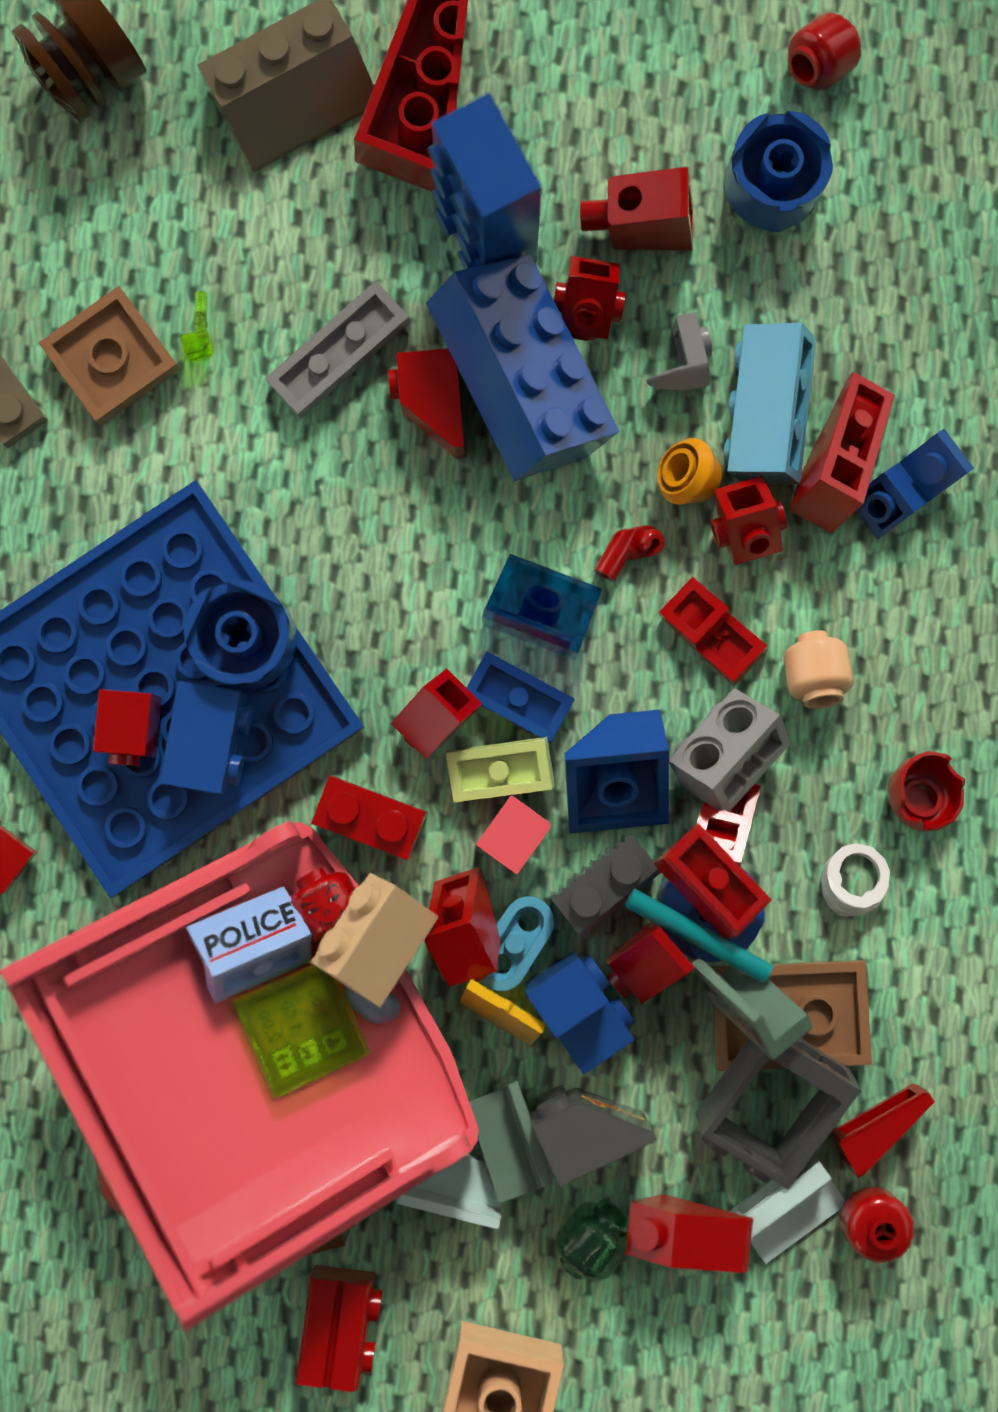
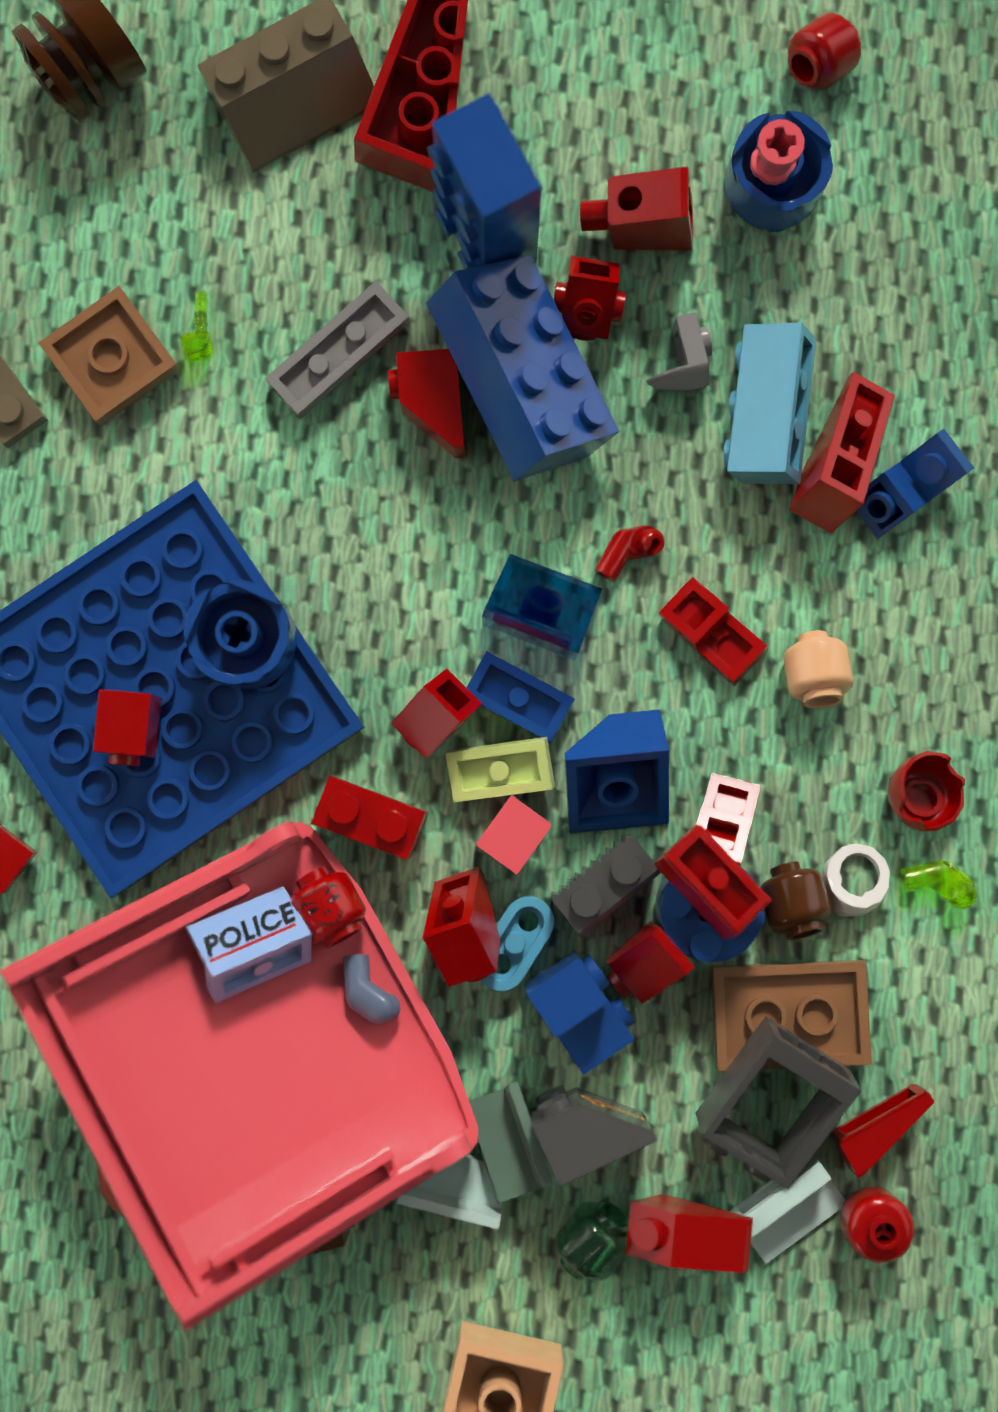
blue brick [159,681,253,795] -> none
clear neon green tile [230,964,372,1100] -> none
red brick [296,1265,383,1393] -> none
tan brick [311,873,438,1007] -> none
yellow piece [459,979,547,1046] -> none
teal bar [624,888,774,984] -> none
light orange cone [657,438,722,505] -> none
light grey brick [669,688,791,812] -> none
sand green panel [691,957,813,1061] -> none
red brick [710,476,788,565] -> none
none -> coral bush [750,119,805,185]
none -> reddish brown head [760,861,833,941]
none -> clear neon green arm [900,860,977,909]

